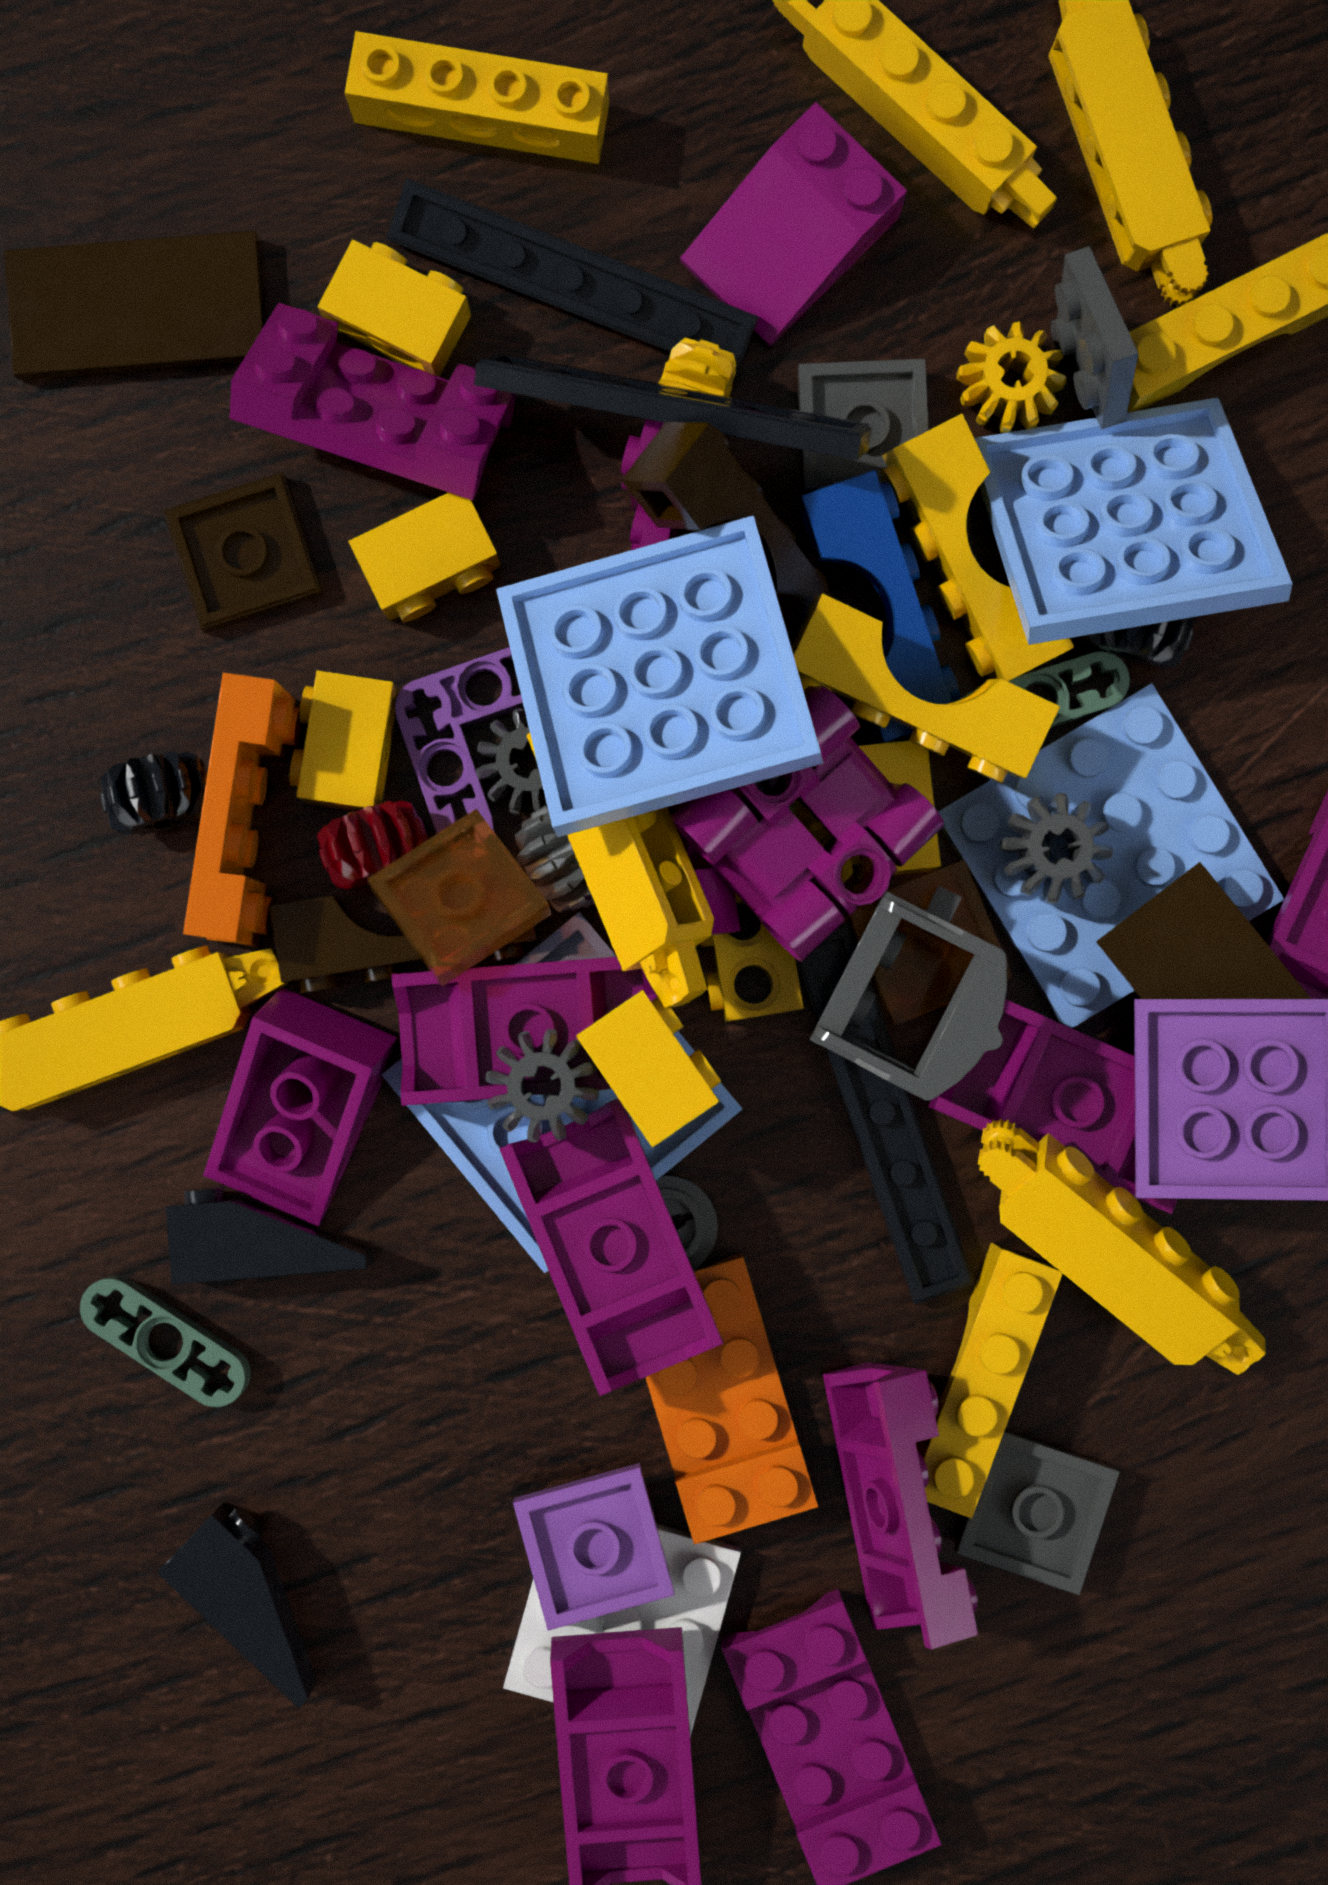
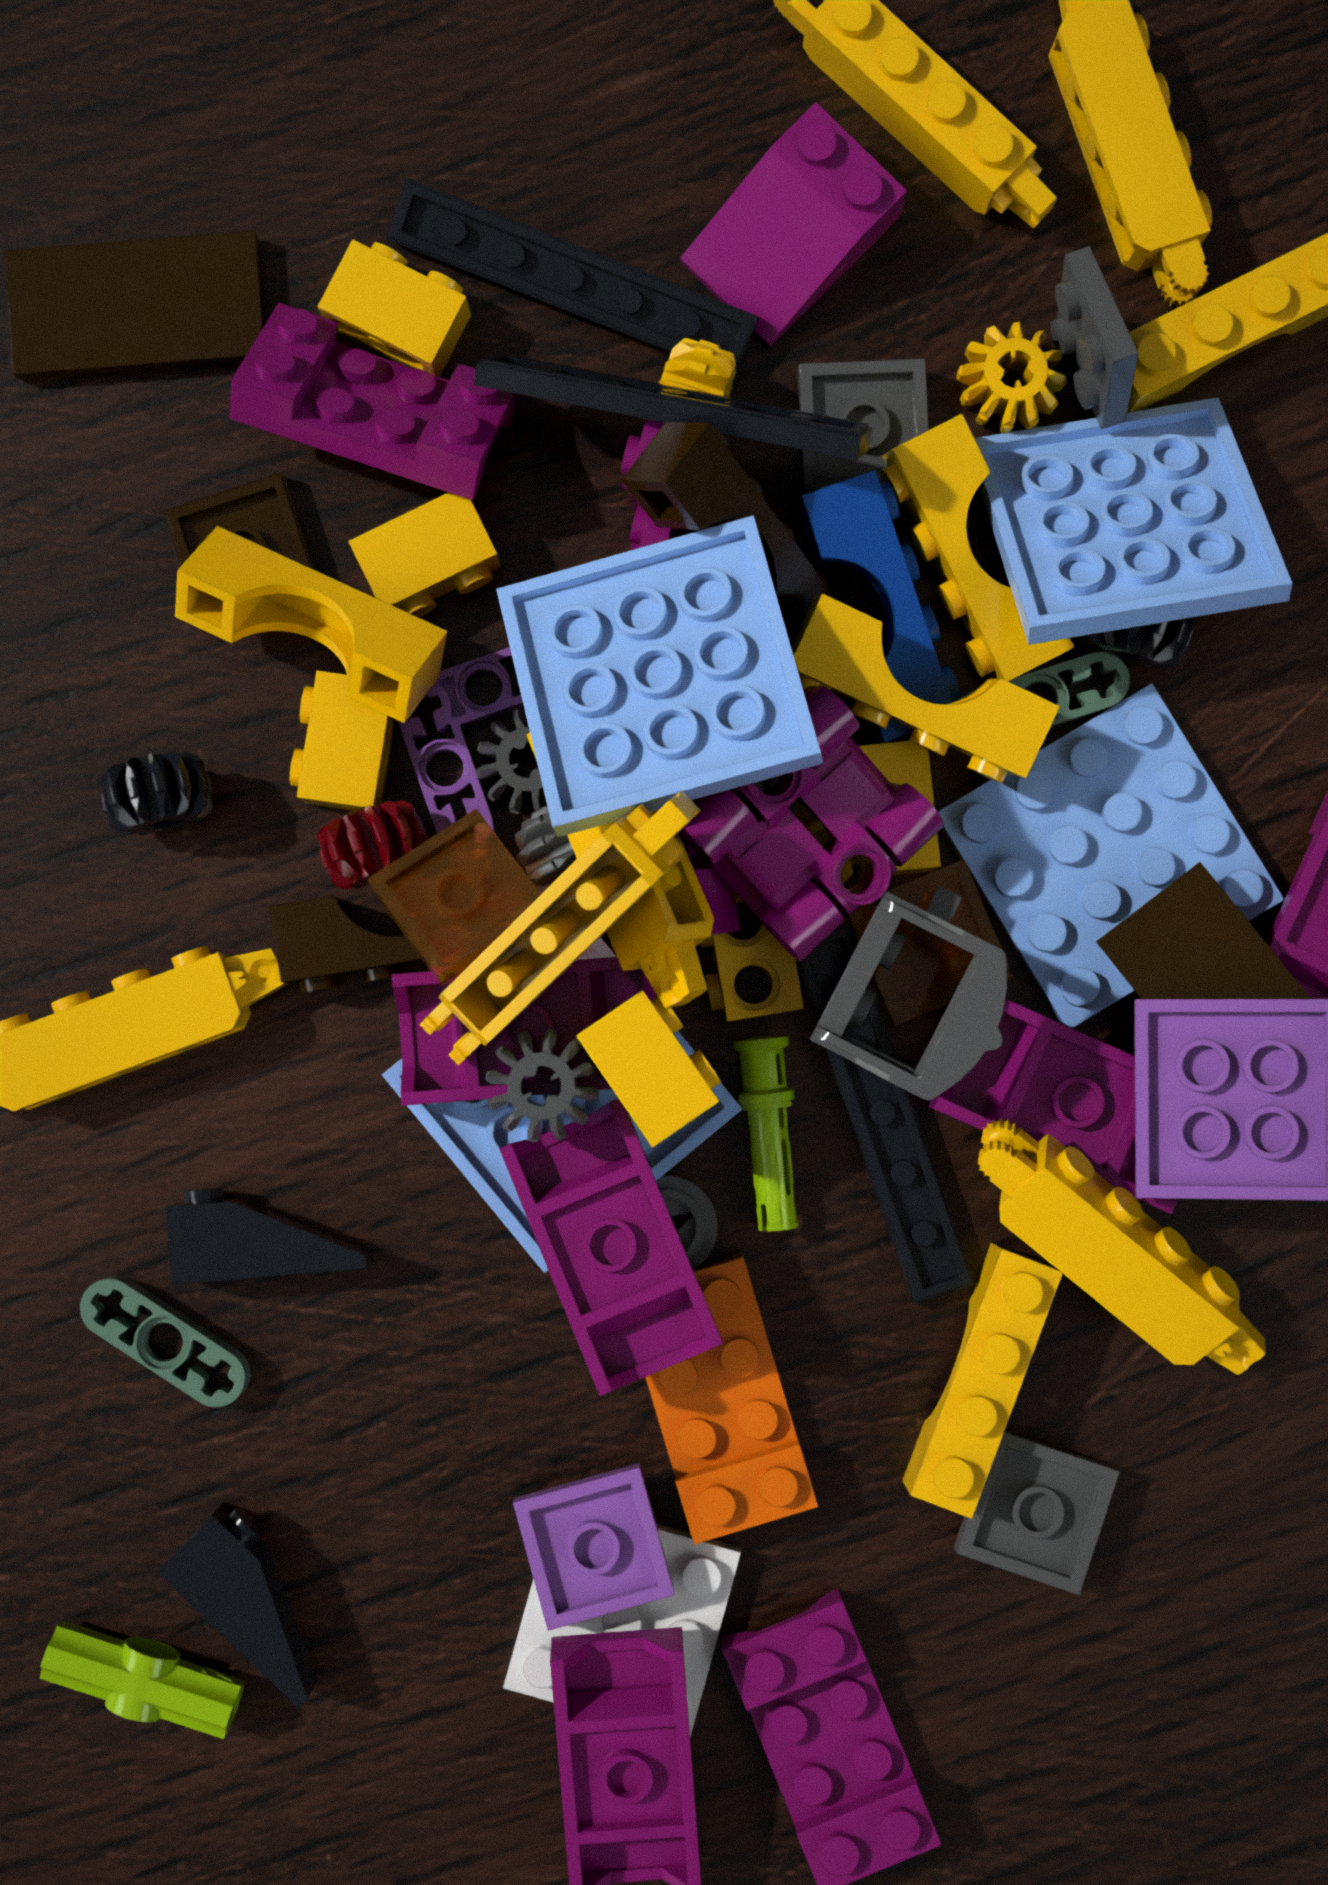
orange piece [183,672,302,947] -> none
magenta slope [203,987,397,1226] -> none
yellow brick [345,31,609,164] -> none
magenta piece [823,1362,978,1650] -> none
dark grey gear [999,793,1113,904] -> none
none -> lime piece [39,1620,245,1739]
none -> yellow arch [175,526,448,723]
none -> yellow hinge [420,790,701,1066]
none -> lime pin [732,1035,799,1232]

